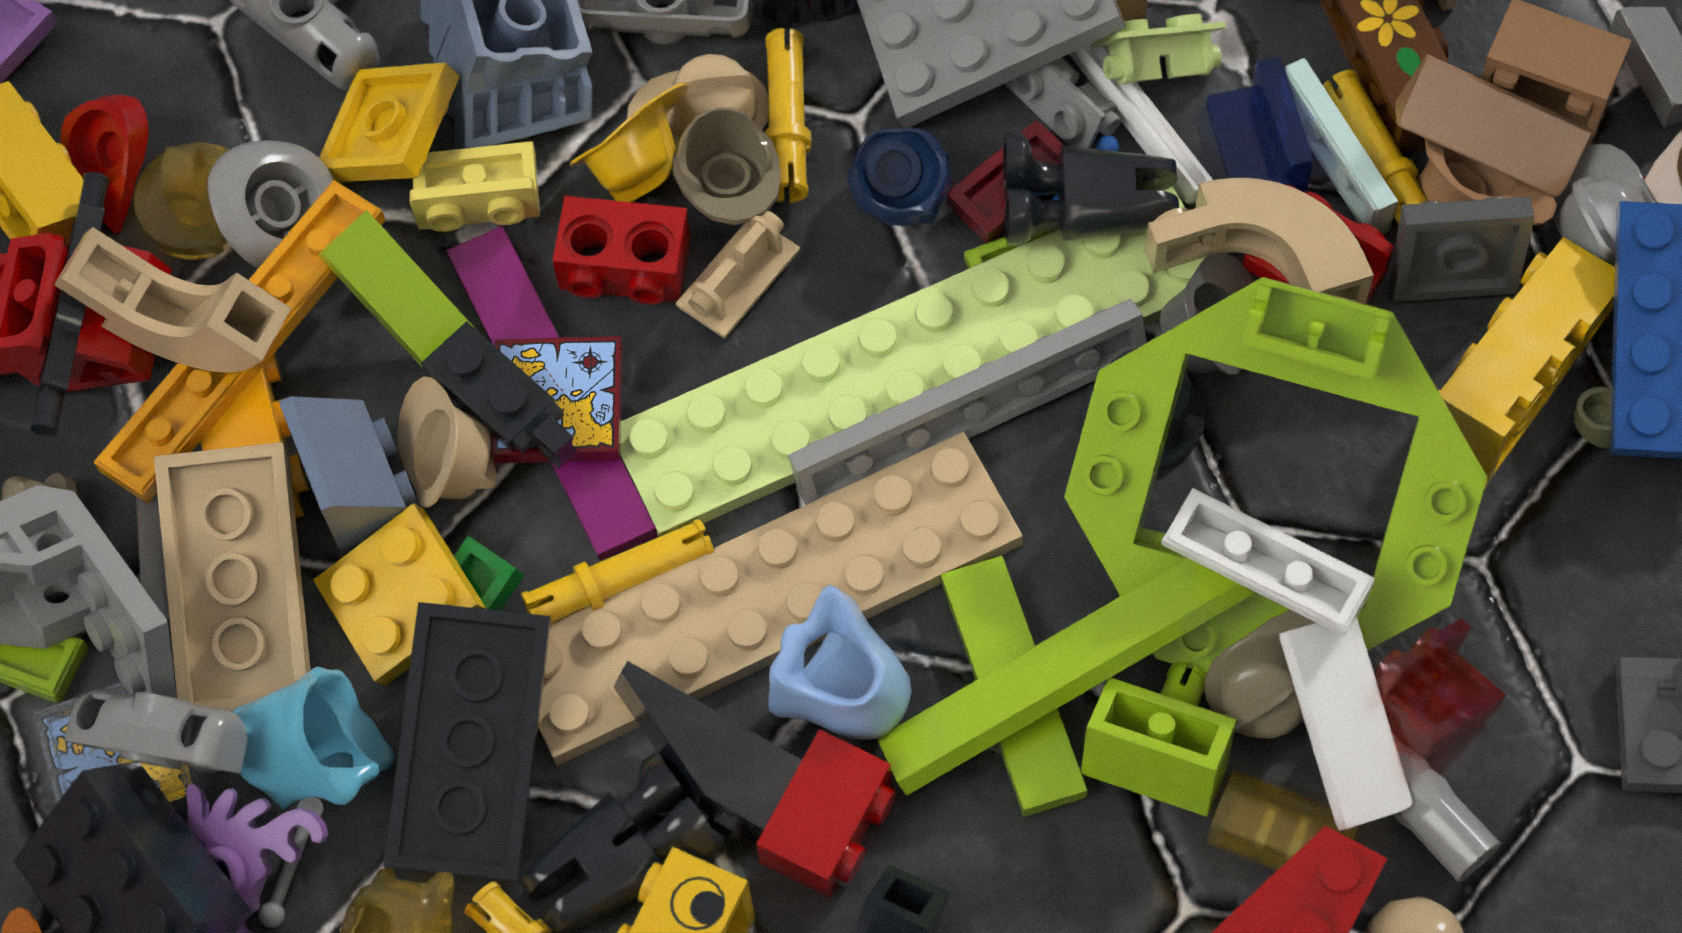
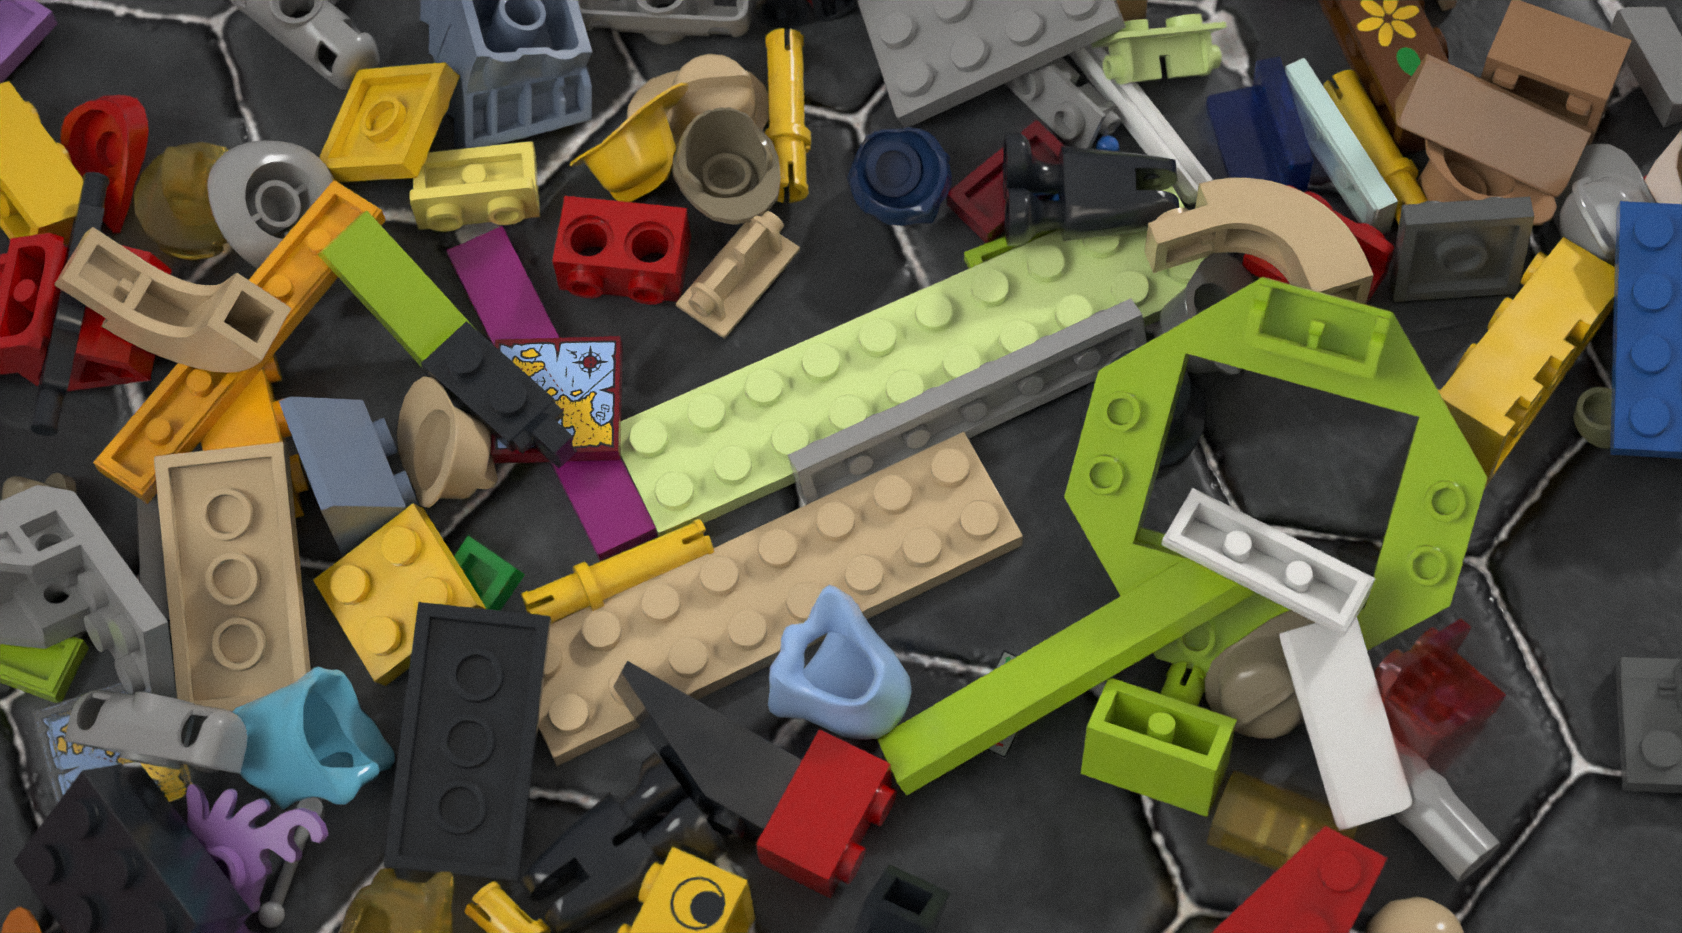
lime tile [941,556,1087,817] -> none

